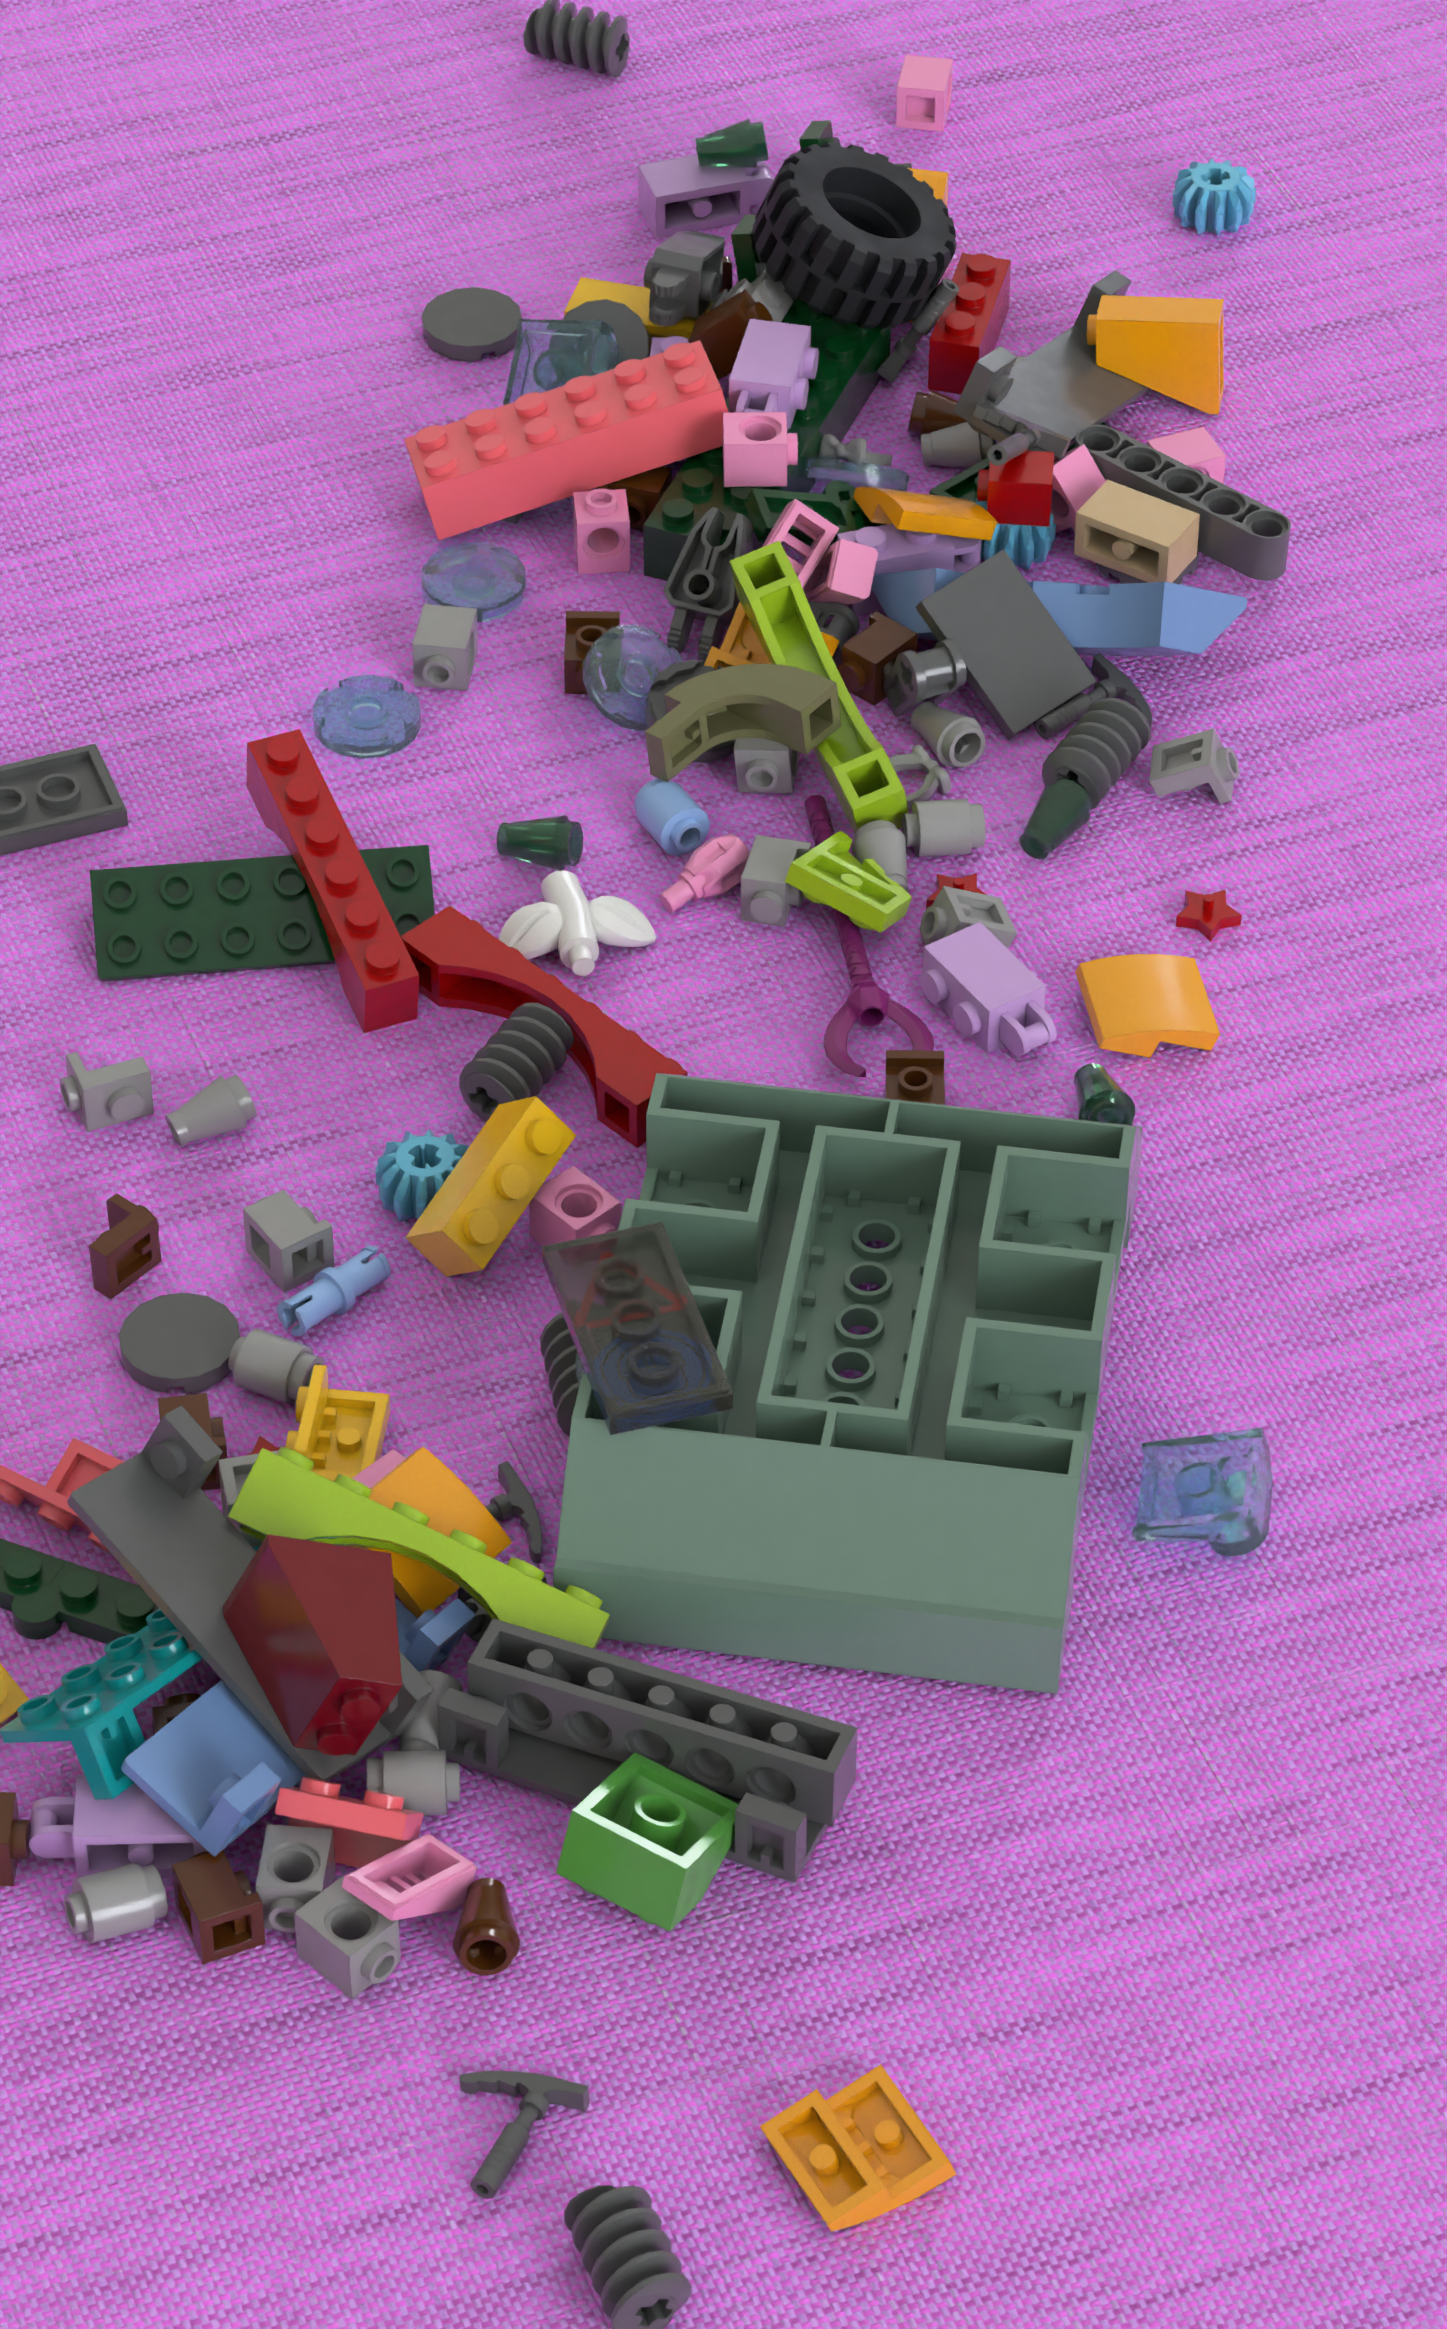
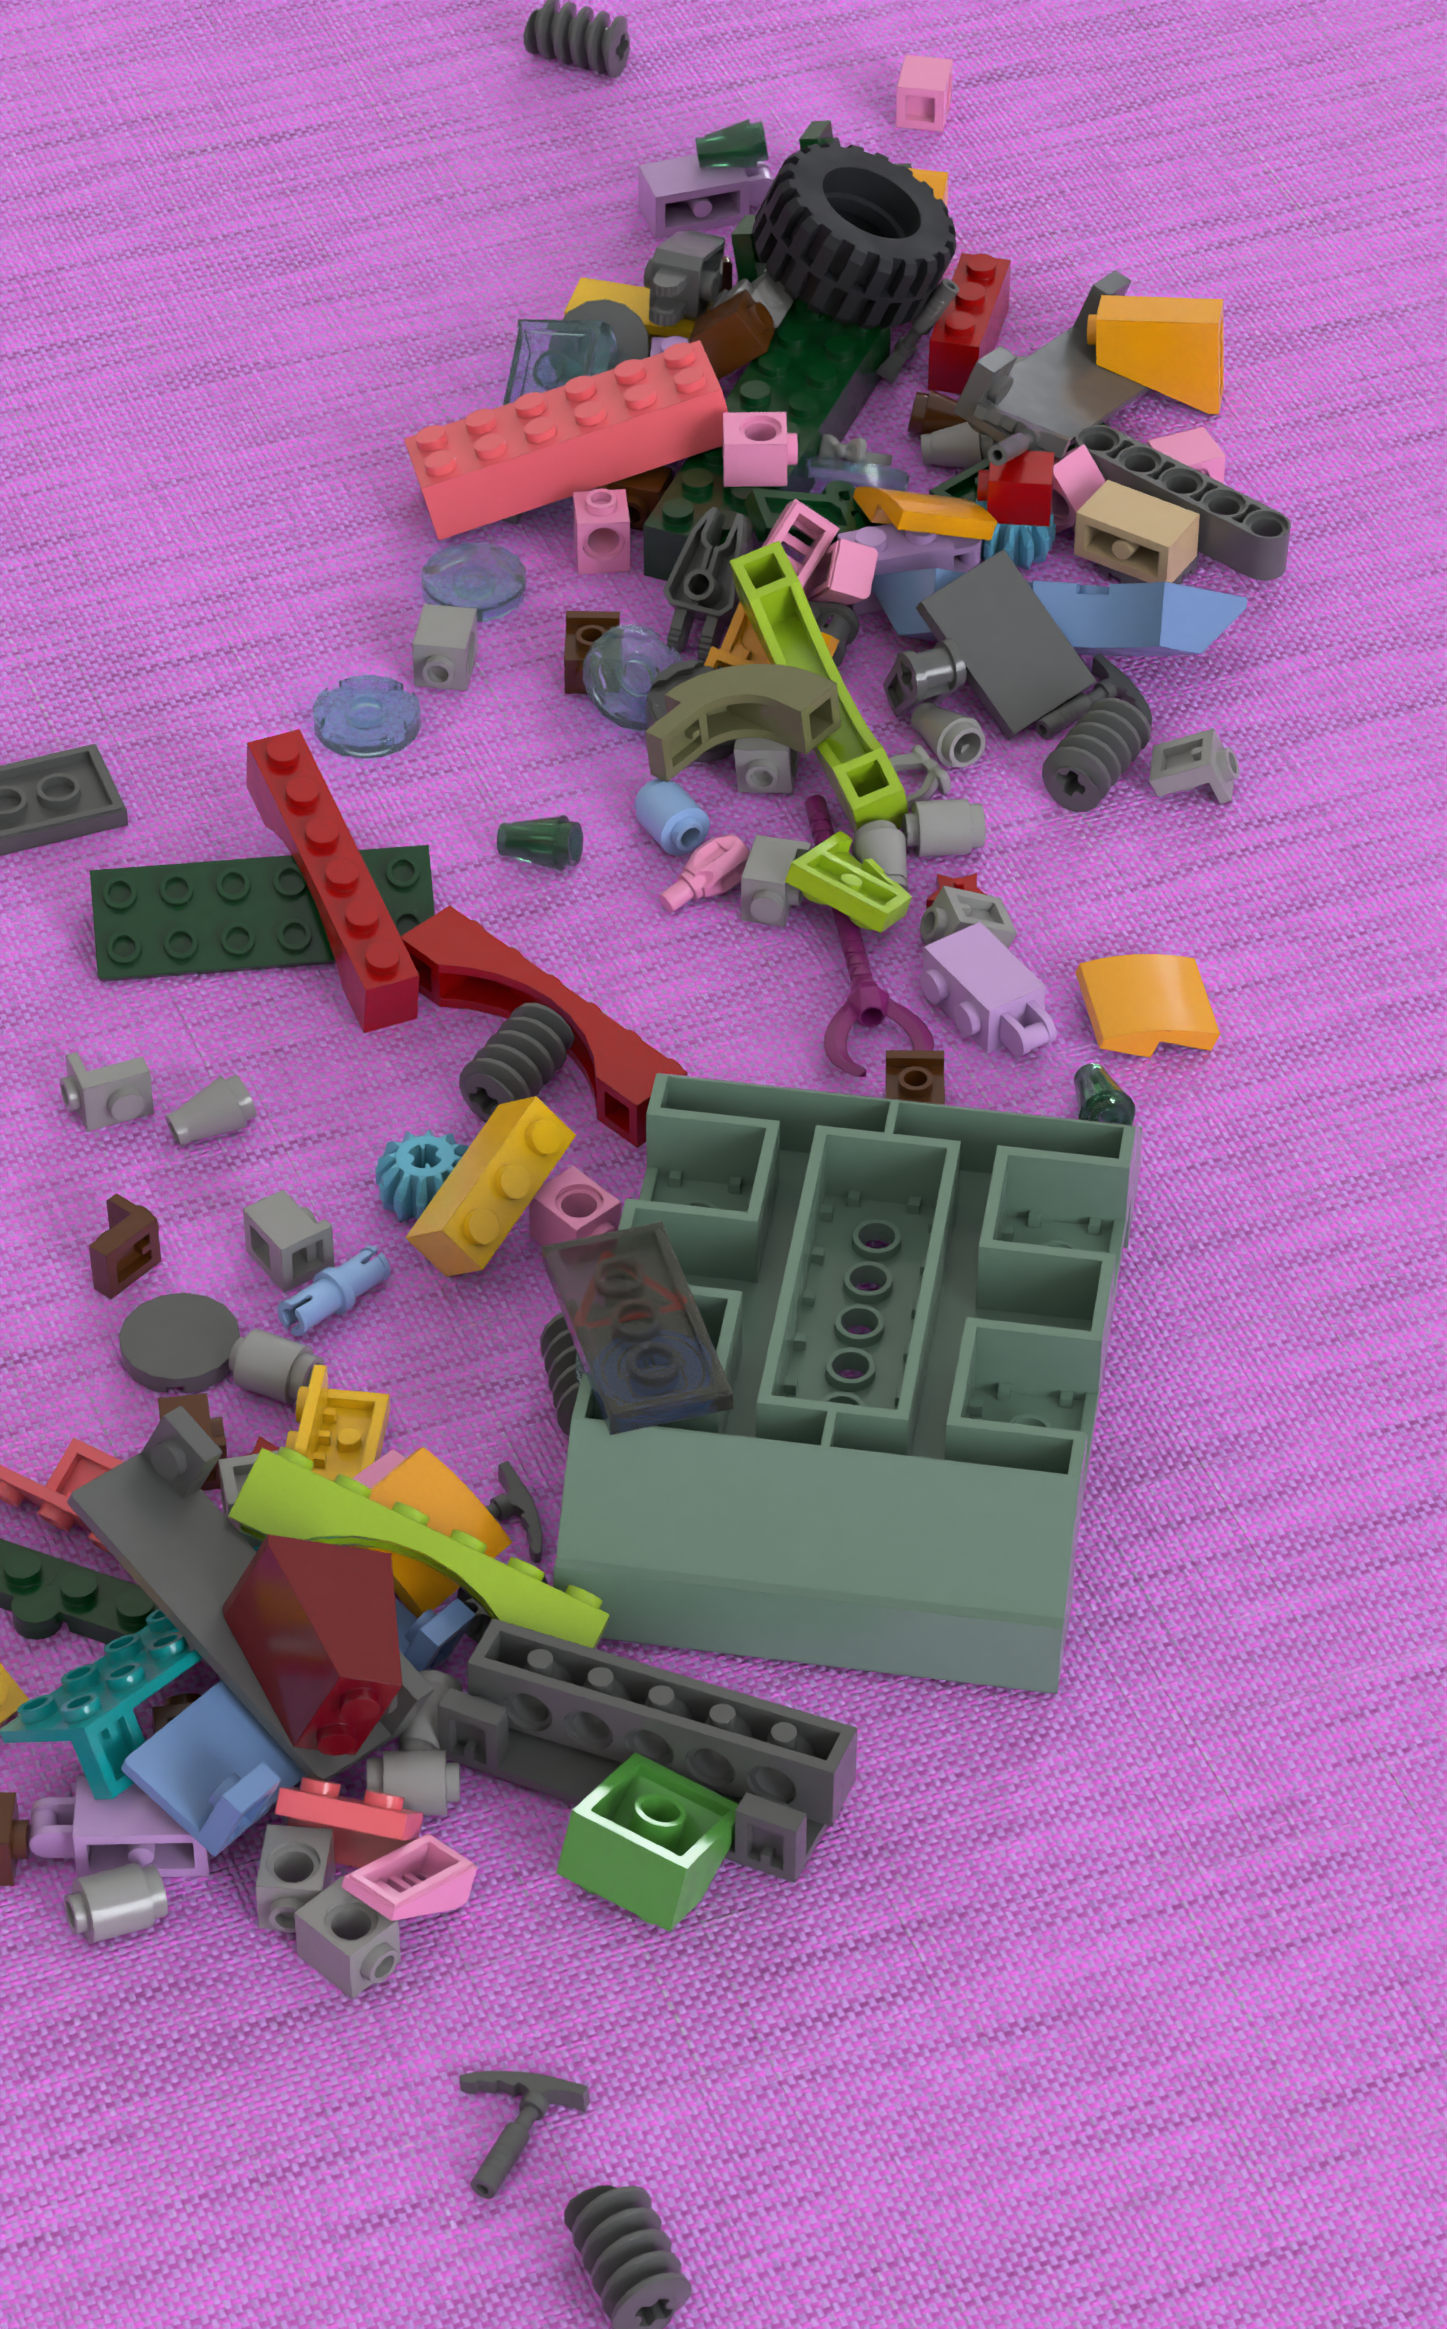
reddish brown brick [172,1850,266,1964] -> none
dark grey tile [422,287,522,362] -> none
reddish brown cone [453,1878,520,1975] -> none
white plant [499,870,656,976] -> none
lavender brick [729,319,819,429] -> none
light orange slope [760,2064,956,2232] -> none
reddish brown brick [837,611,917,706] -> none
clear green cone [1019,779,1092,859] -> none
clear light blue slope [1132,1428,1273,1556] -> none
medium azure gear [1172,158,1256,236] -> none
red piece [1176,890,1242,942] -> none

